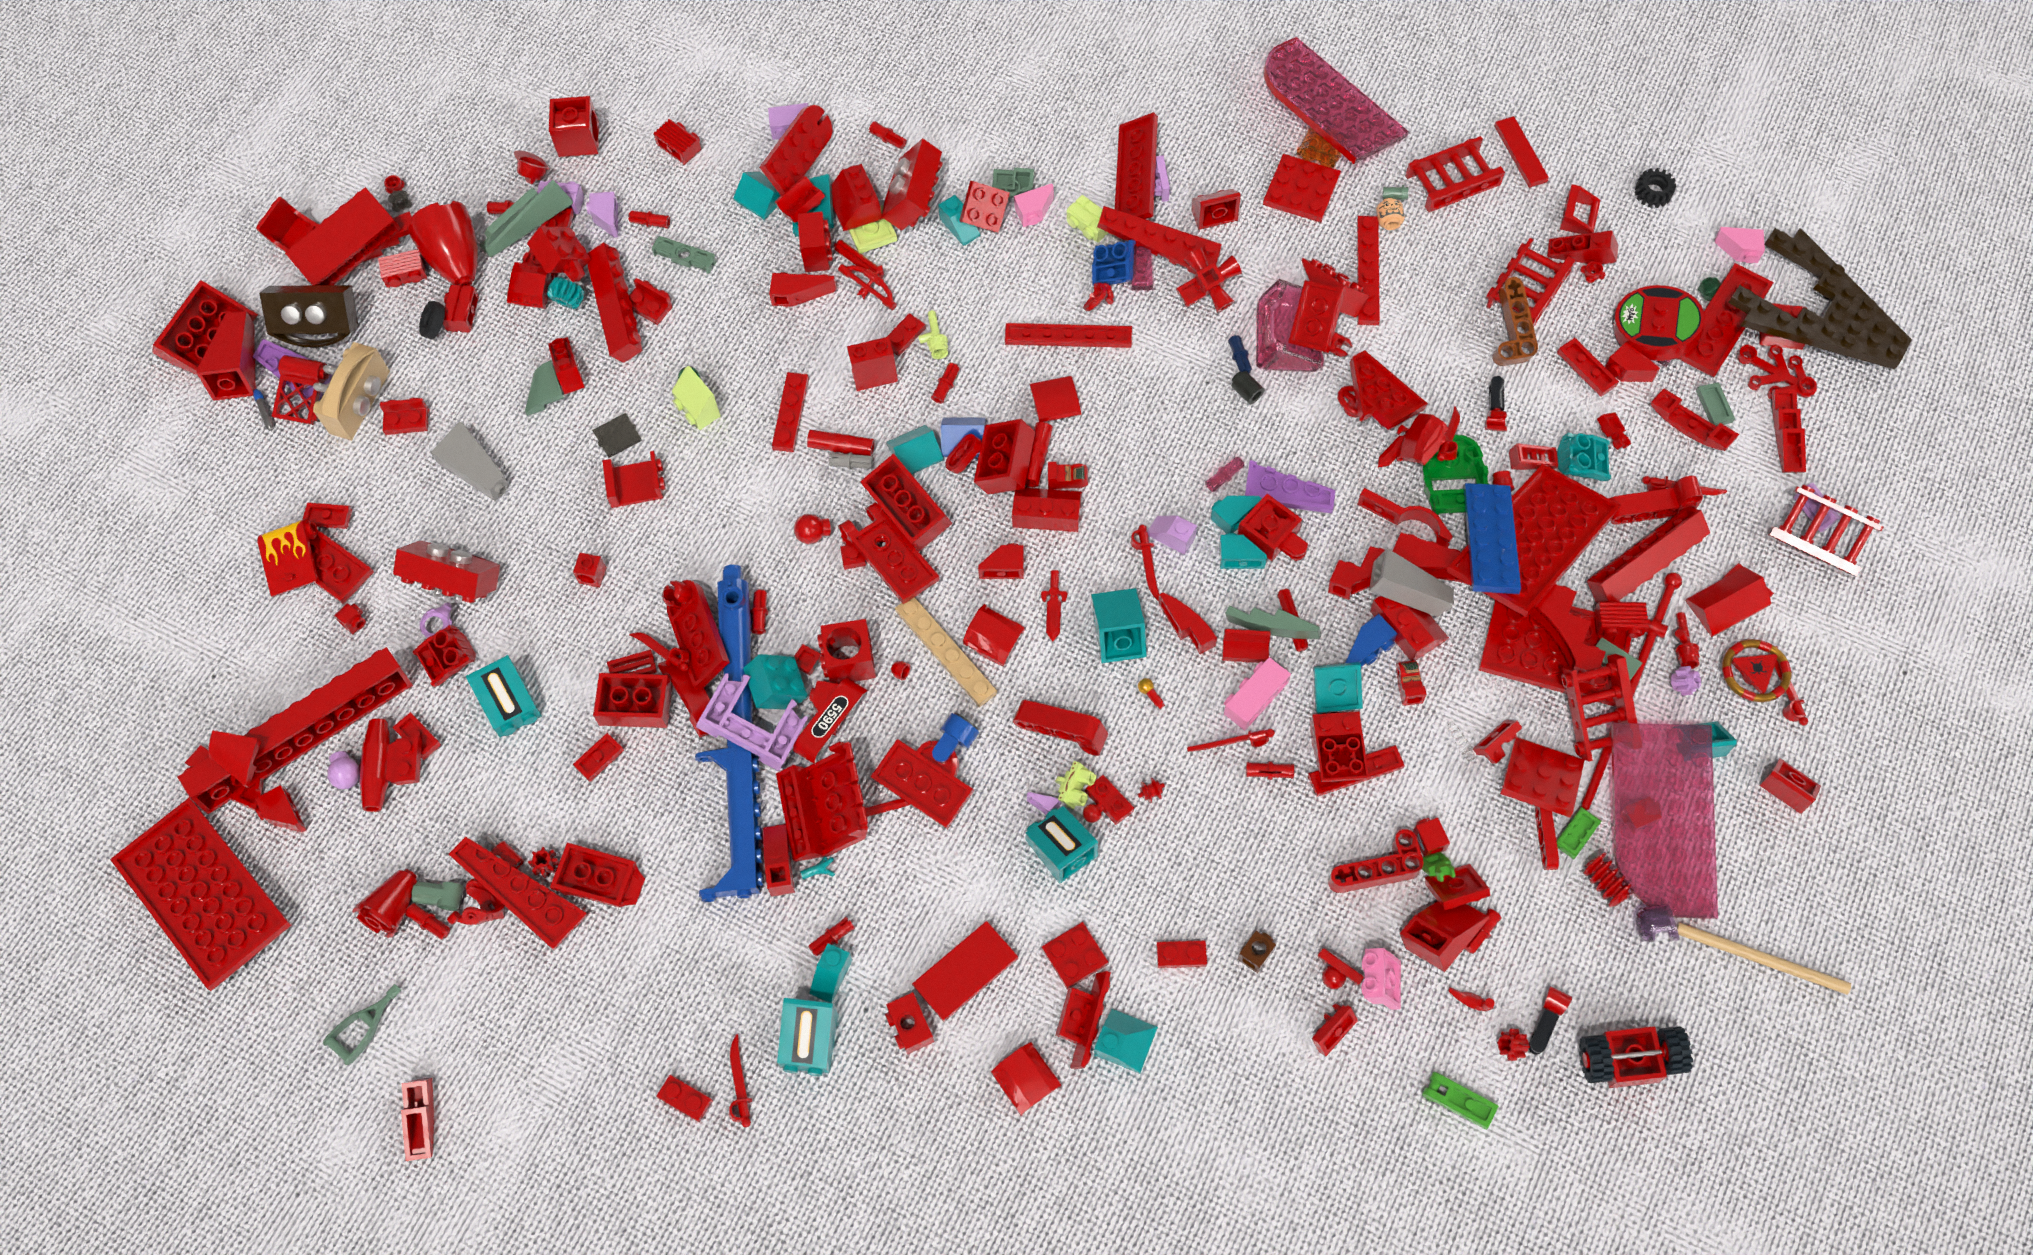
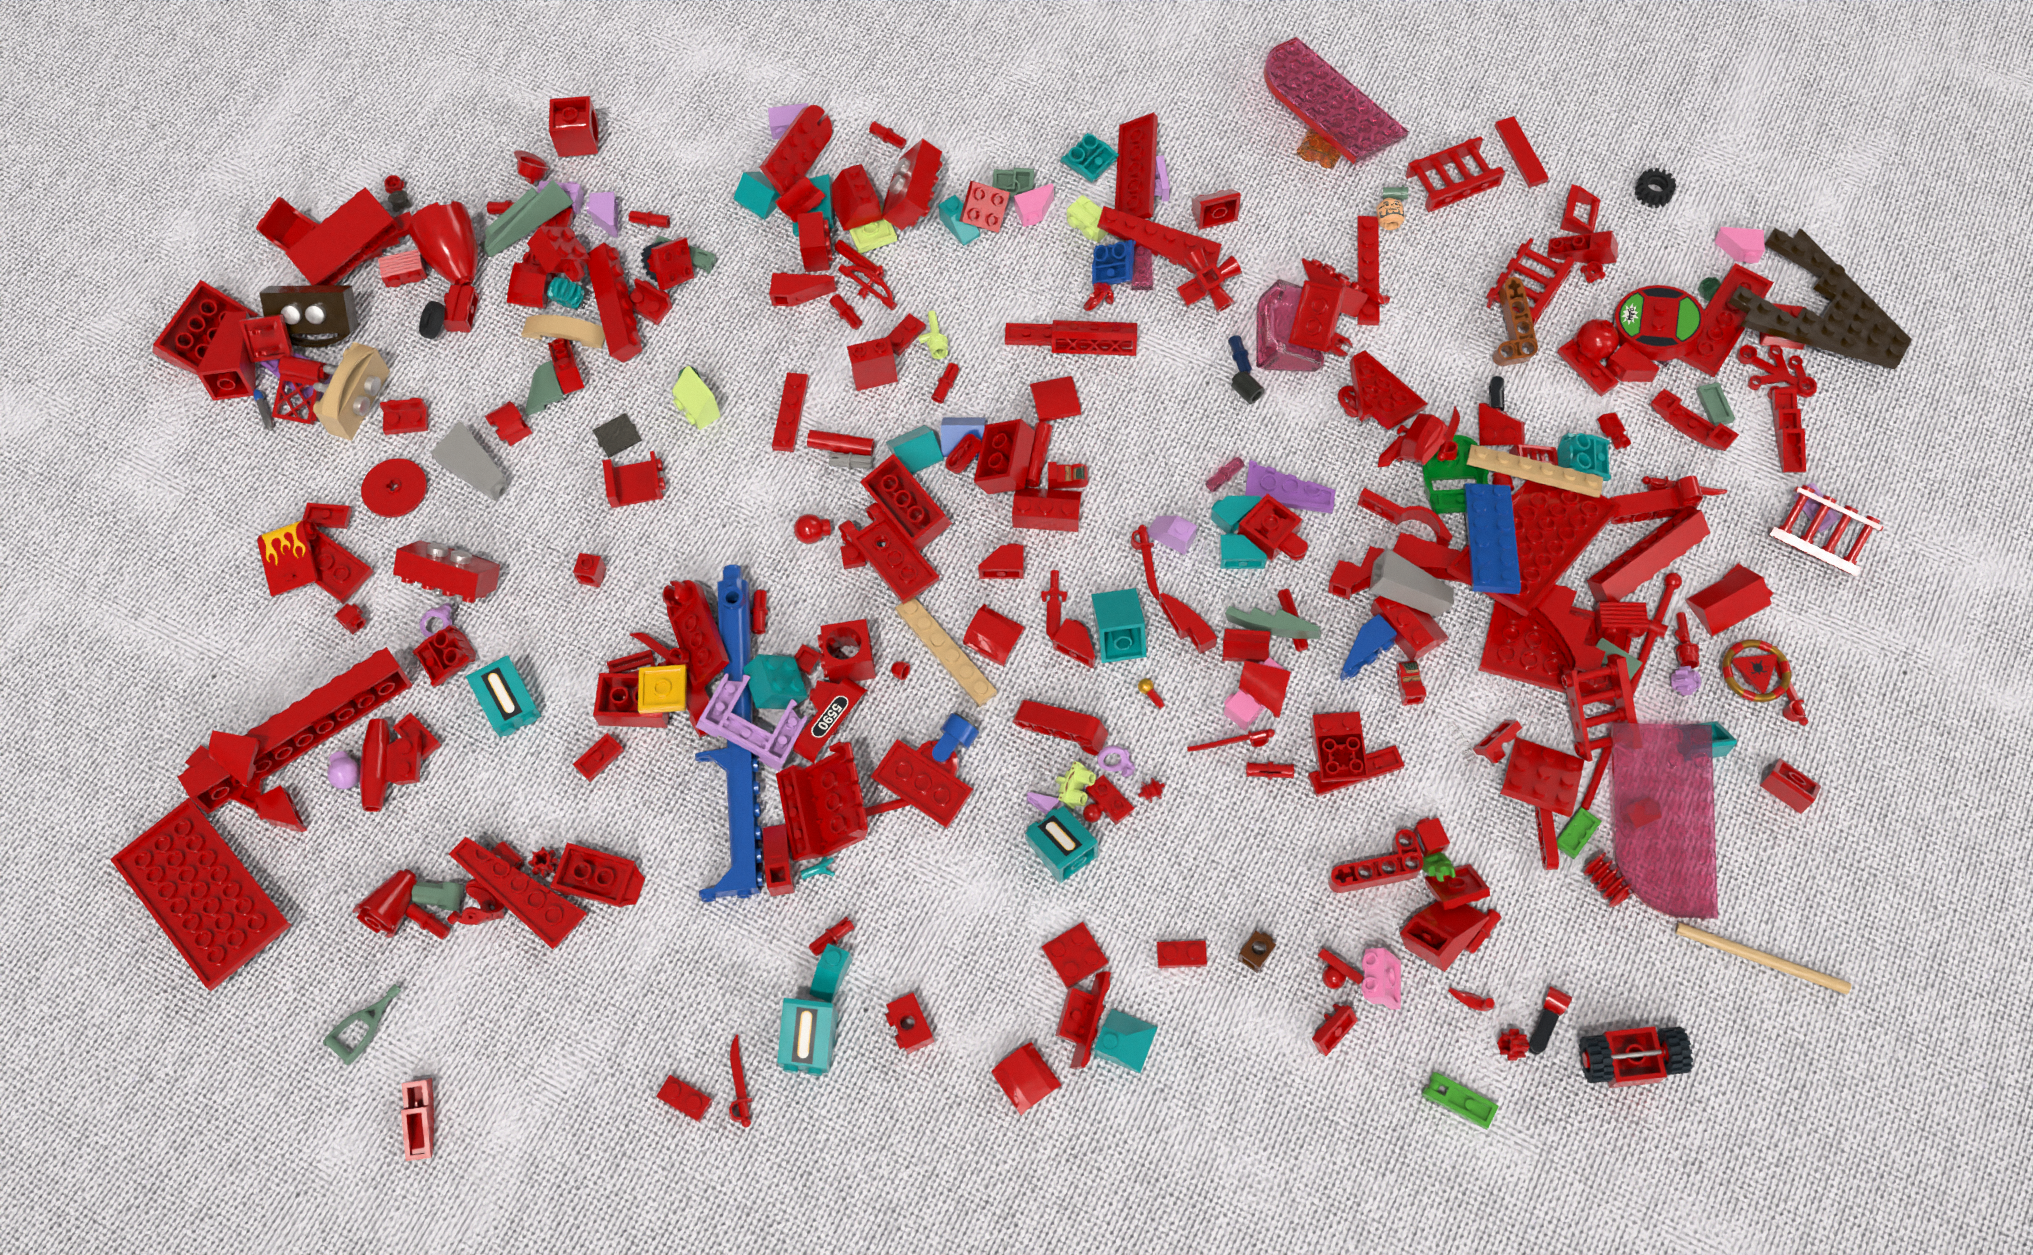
red brick [653,119,702,165] -> none
red tile [912,921,1018,1022] -> none
red plate [1263,153,1341,223] -> none
teal tile [1313,662,1363,713] -> none
clear purple helmet [1635,904,1680,942] -> none
none -> red plate [239,314,294,363]
none -> red piece [361,458,427,518]
none -> red cylinder [484,401,532,447]
none -> tan slope [521,315,605,349]
none -> yellow tile [638,665,687,714]
none -> red plate [641,237,694,290]
none -> red axle [829,294,863,330]
none -> red fence [1051,320,1138,356]
none -> red slope [1053,618,1095,669]
none -> teal slope [1060,133,1119,182]
none -> lavender piece [1097,746,1135,777]
none -> red slope [1238,660,1291,718]
none -> red bar [1354,281,1390,305]
none -> tan plate [1467,444,1603,498]
none -> red wing [1479,403,1525,446]
none -> red cylinder [1573,319,1619,361]

